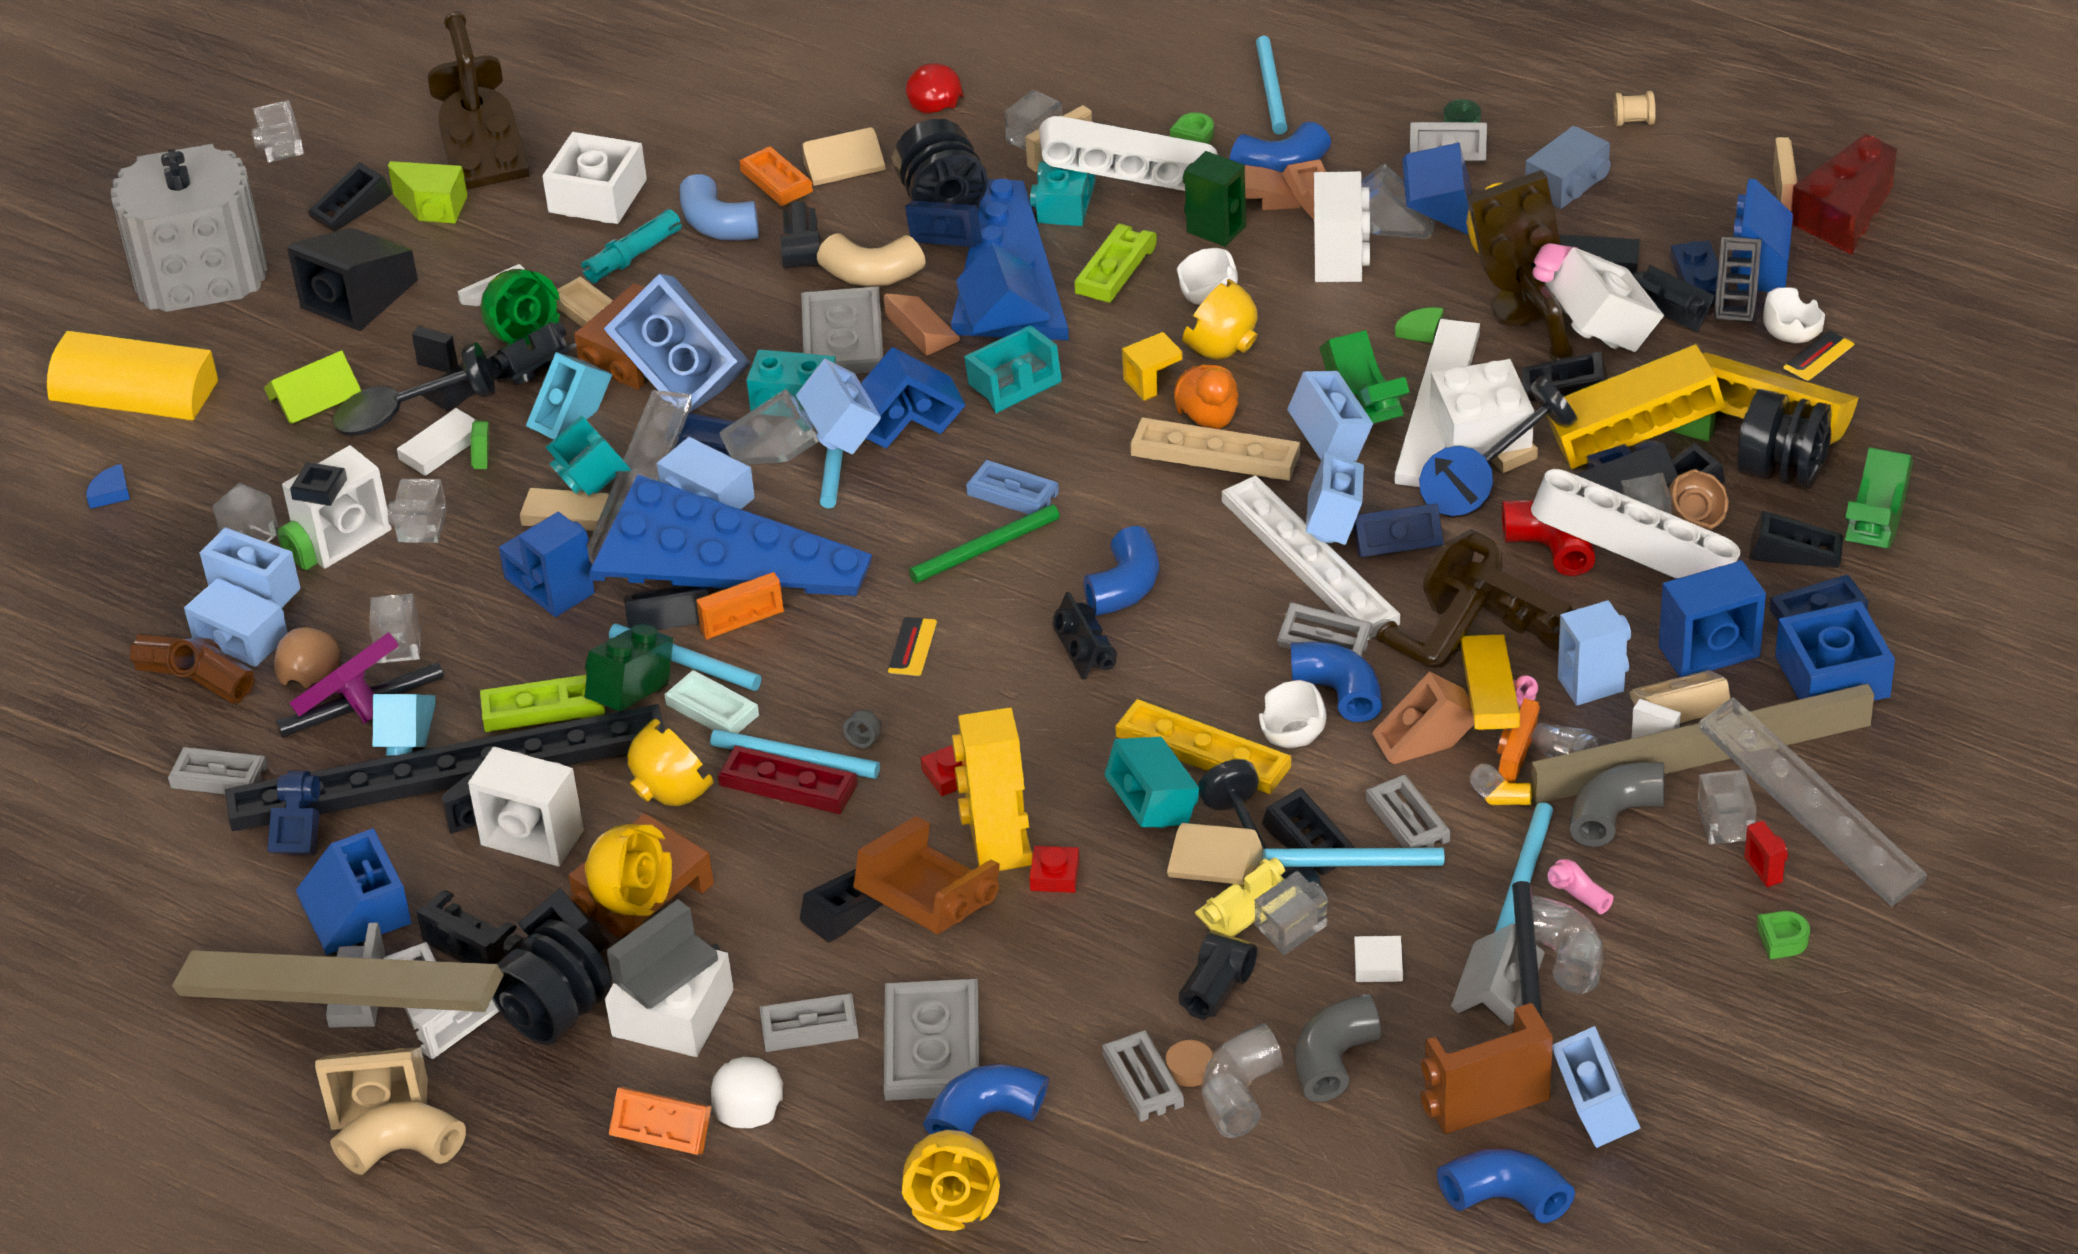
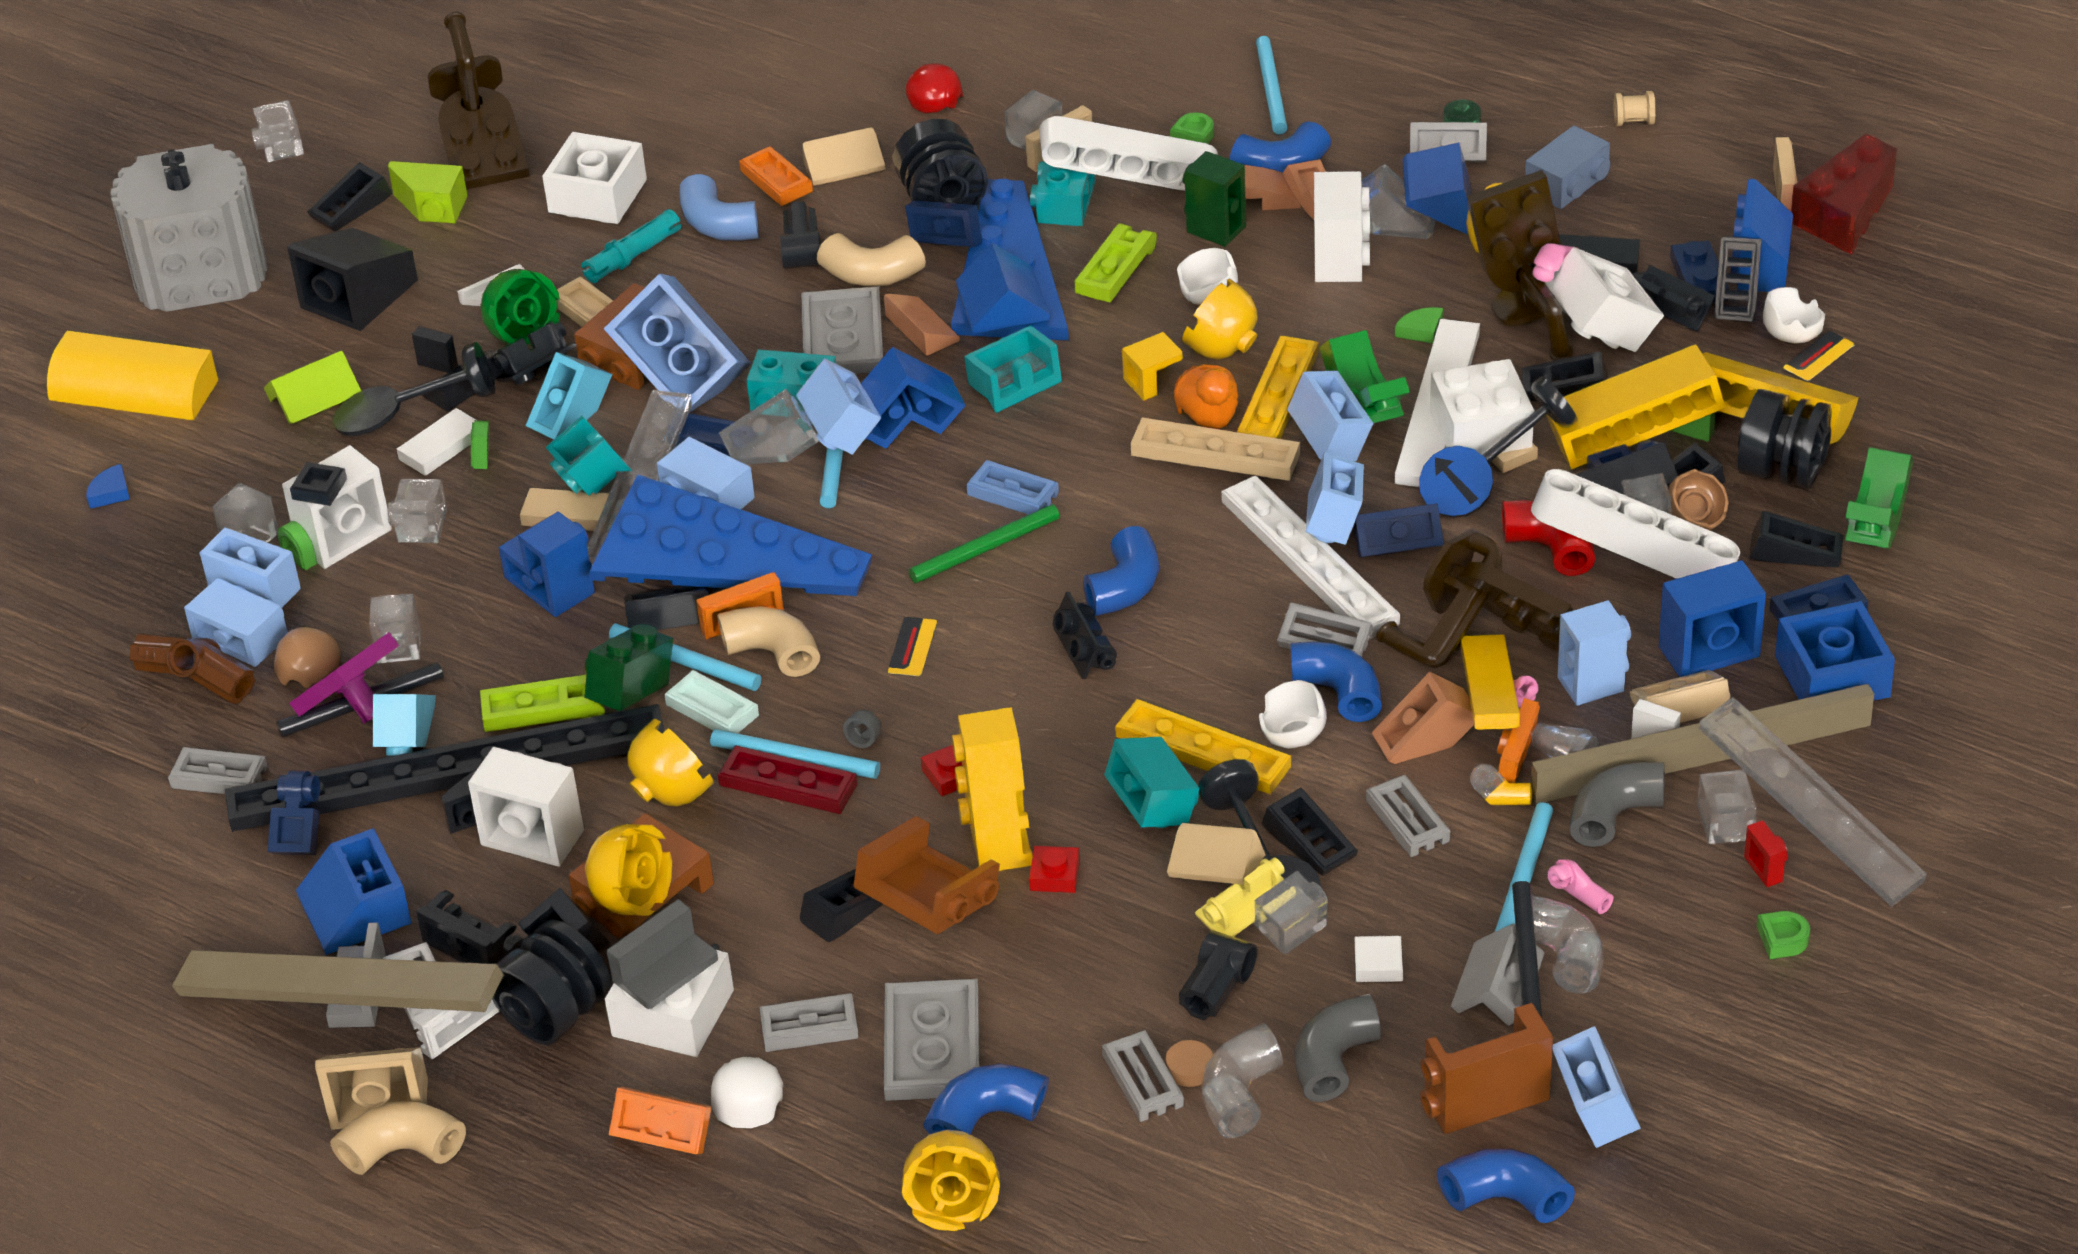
medium azure bar [1263,848,1445,867] -> none
none -> tan cylinder [717,606,820,677]
none -> yellow tile [1237,336,1319,439]

